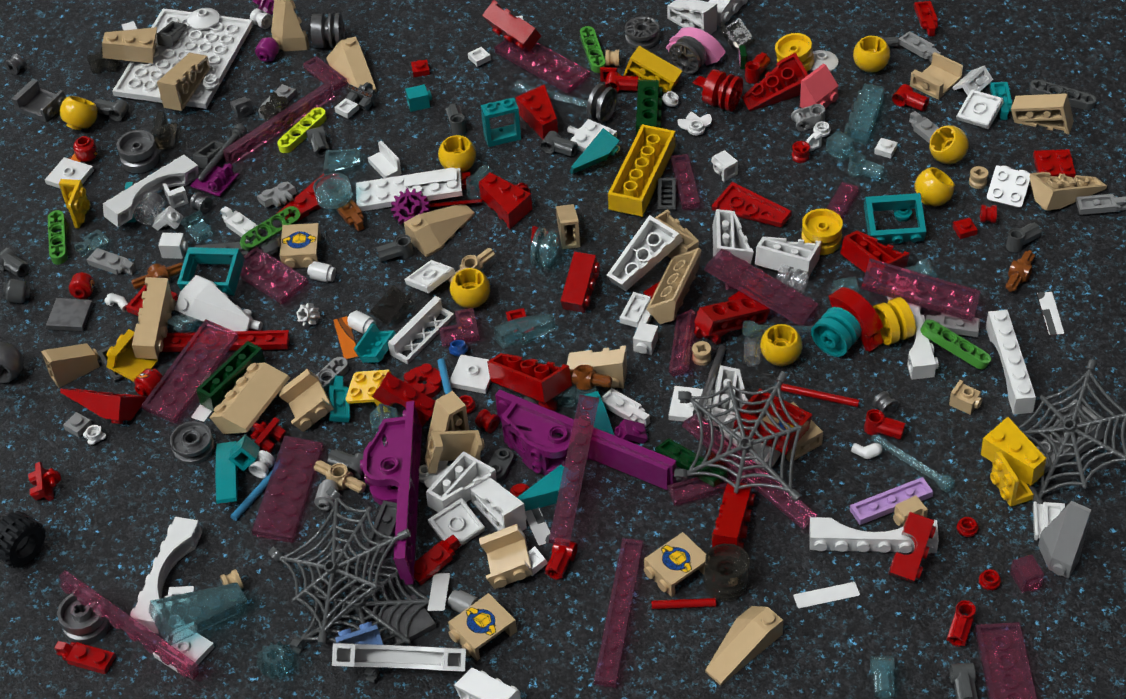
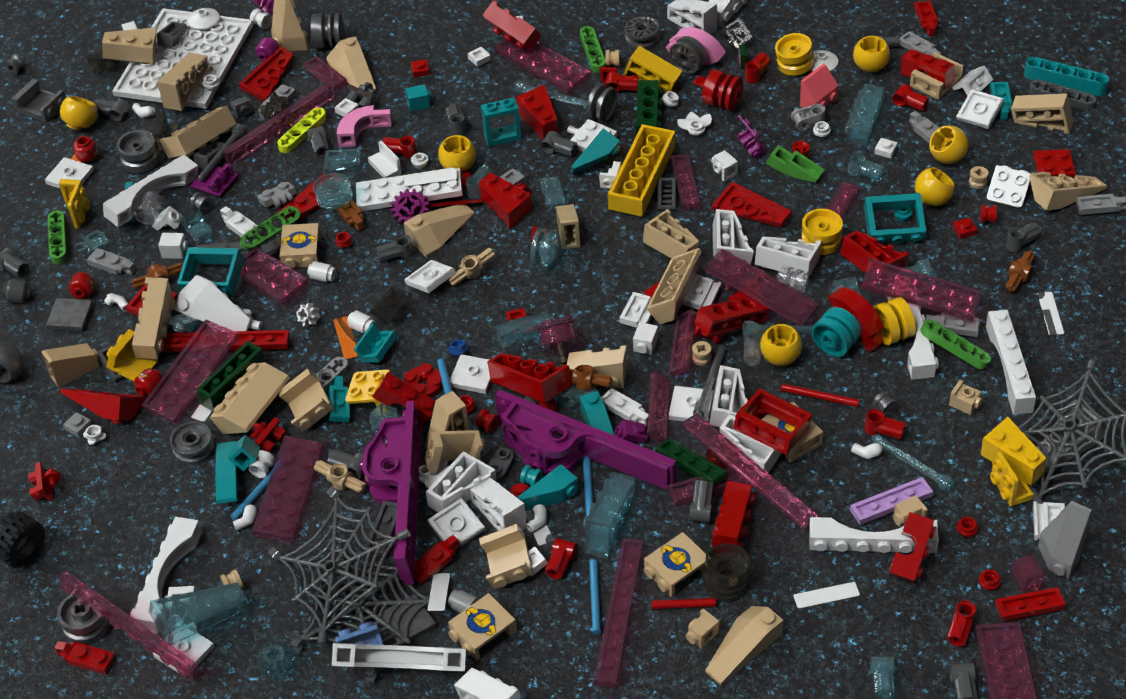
white panel [162,183,189,209] -> none
light grey brick [314,479,338,510] -> none
white fence [388,296,455,364] -> none
clear pink plate [439,308,480,347] -> none
yellow wheel [450,268,490,309] -> none
clear pink plate [549,395,599,547] -> none
red wedge [560,251,600,313] -> none
white wedge [607,215,683,291] -> none
dark grey animal [674,371,802,502] -> none
red wedge [742,52,808,112] -> none
white tile [806,130,822,152] -> none
clear light blue brick [826,130,854,162] -> none
none -> white arm [132,103,156,118]
none -> tan wedge [159,106,236,158]
none -> white arm [233,505,257,531]
none -> red wing [239,46,294,102]
none -> red plate [335,232,353,248]
none -> bright pink arch [337,105,392,147]
none -> red piece [382,135,417,159]
none -> white plate [411,153,428,169]
none -> light grey plate [500,168,525,185]
none -> teal wheel [520,464,543,486]
none -> white arm [526,504,547,533]
none -> clear pink wheel [534,315,580,363]
none -> clear light blue slope [540,176,566,208]
none -> dark azure bar [583,456,595,522]
none -> clear light blue wedge [583,472,636,559]
none -> dark azure bar [589,559,601,635]
none -> white bracket [599,161,621,189]
none -> clear pink plate [647,370,670,443]
none -> white plate [683,274,722,310]
none -> tan brick [686,608,719,649]
none -> dark grey piece [689,480,714,523]
none -> magenta hinge [738,115,767,158]
none -> bright green slope [766,145,825,182]
none -> red arch [900,49,955,89]
none -> red plate [995,587,1066,622]
none -> teal beam [1024,57,1109,96]

